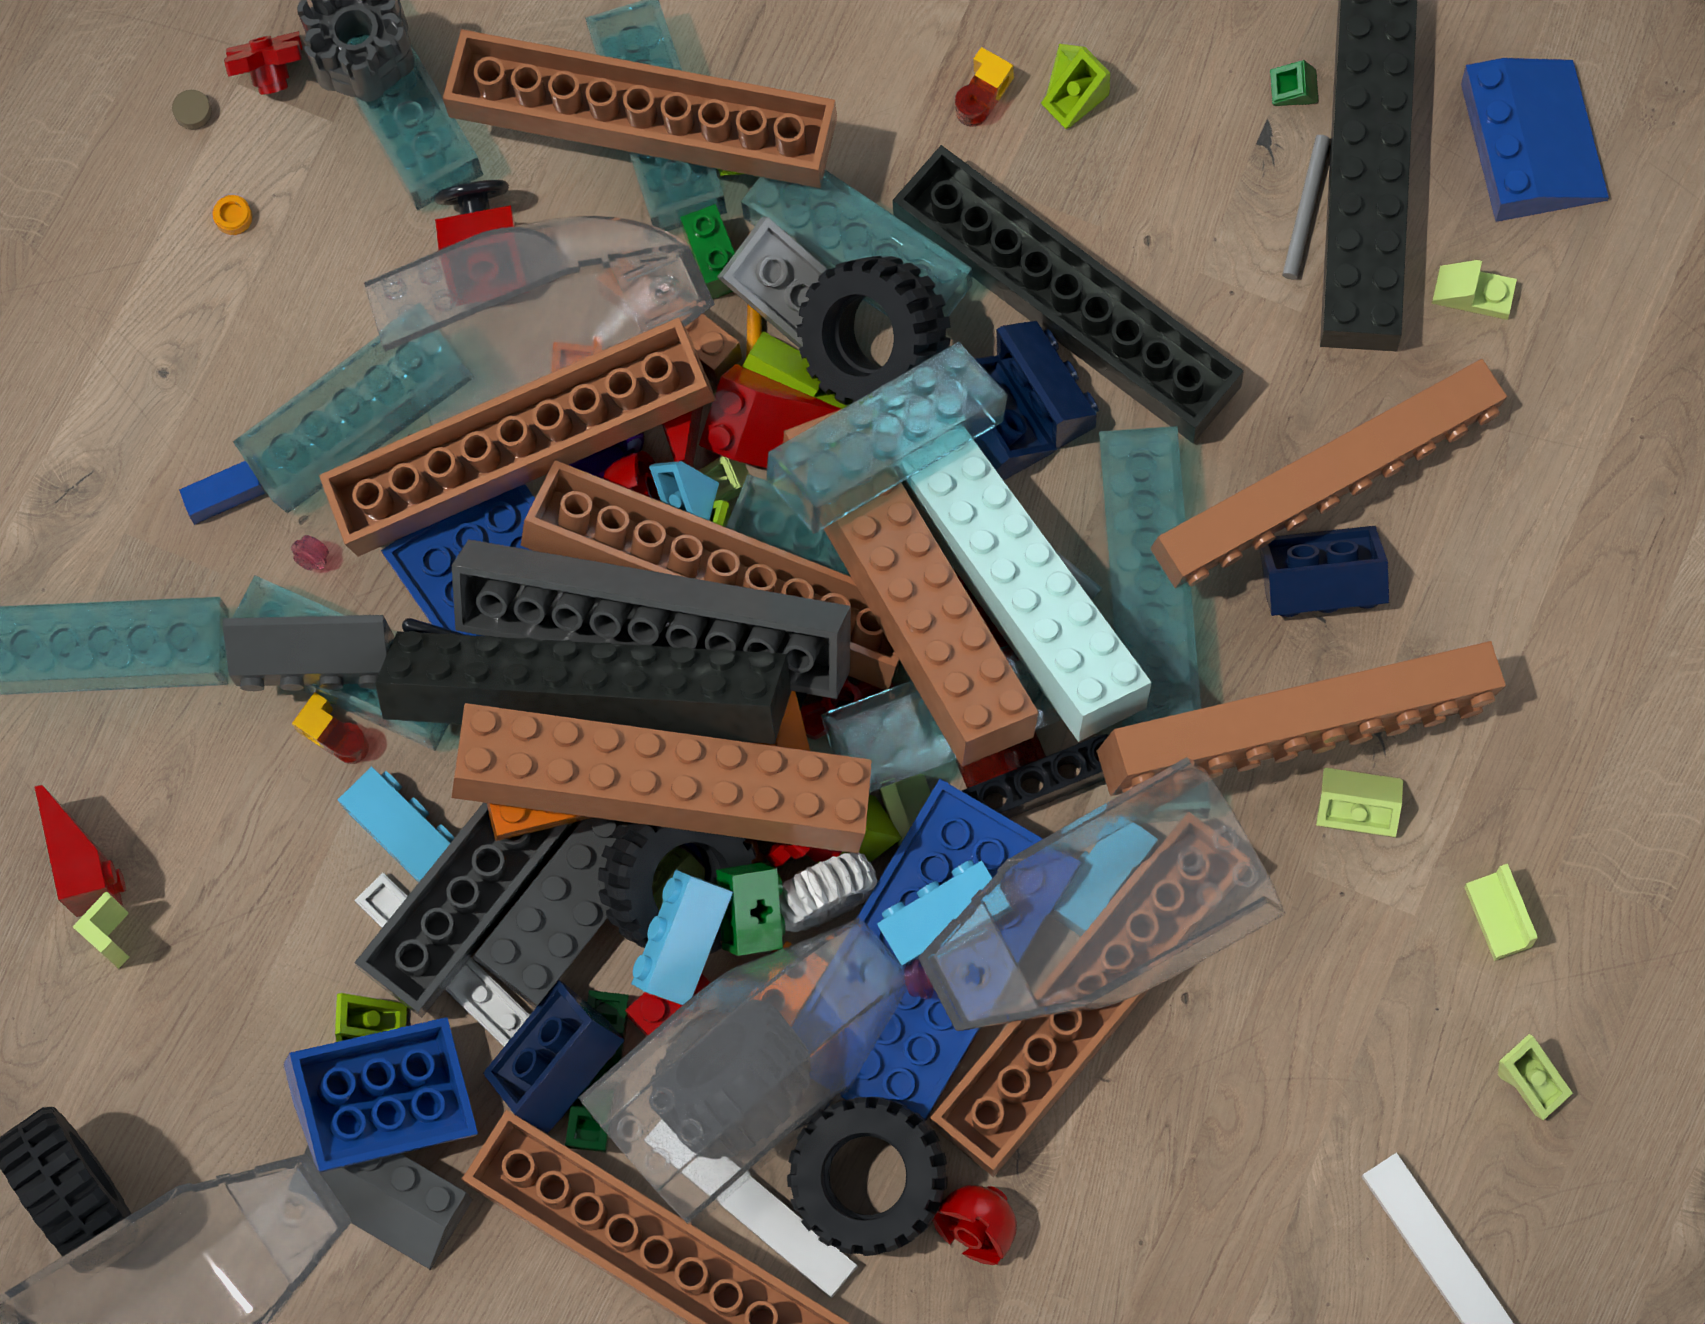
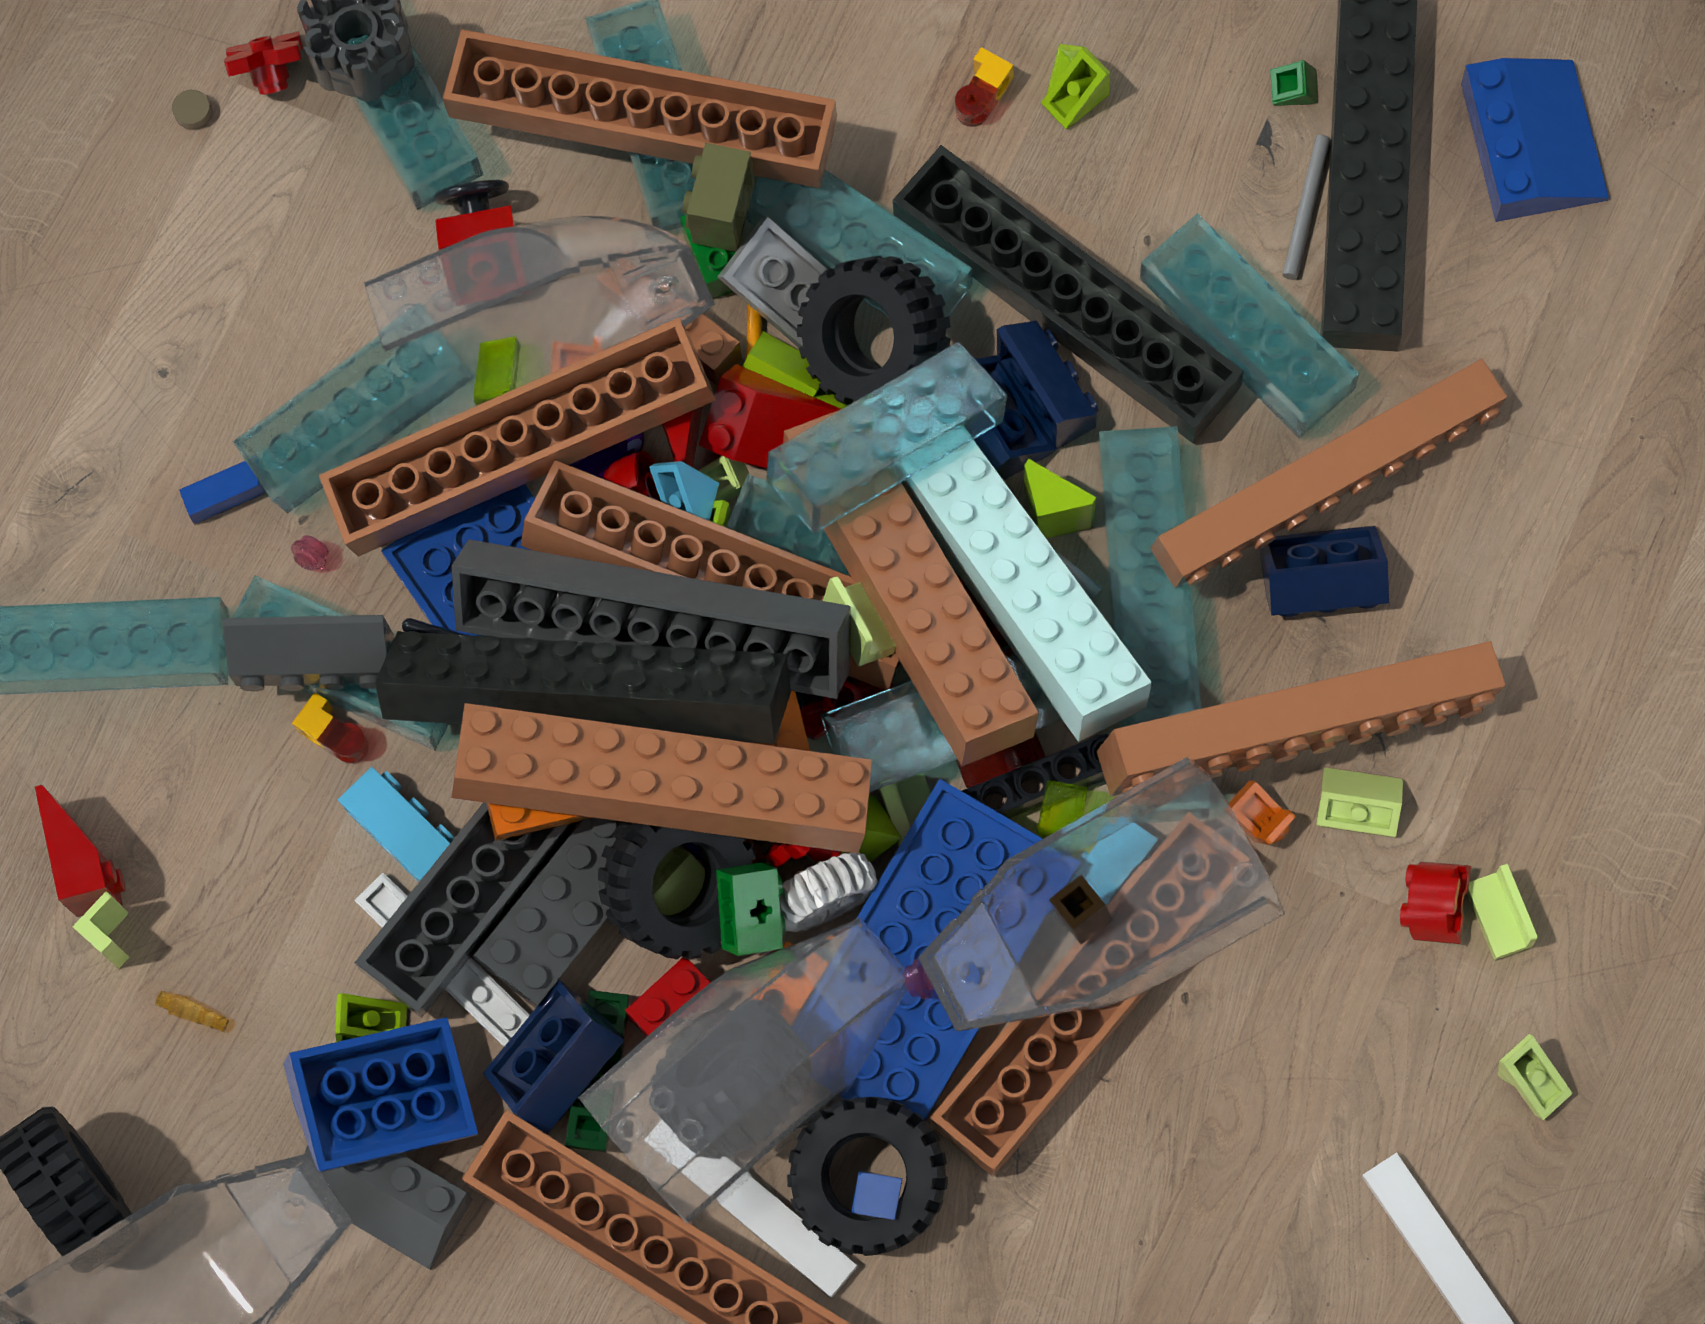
light orange tile [212,195,252,235] -> none
medium azure brick [631,870,733,1007] -> none
medium azure brick [877,860,1009,969] -> none
red cylinder [932,1185,1017,1265] -> none
yellowish green slope [1432,260,1517,320] -> none
none -> clear yellow animal [155,991,229,1032]
none -> clear neon green tile [473,336,521,406]
none -> olive brick [682,143,756,252]
none -> yellowish green panel [823,576,896,667]
none -> blue slope [851,1171,903,1220]
none -> lime slope [1024,459,1096,539]
none -> clear neon green tile [1036,780,1088,856]
none -> dark brown brick [1049,875,1113,945]
none -> clear light blue brick [1140,213,1359,439]
none -> orange bracket [1224,780,1296,845]
none -> red cylinder [1400,861,1472,944]

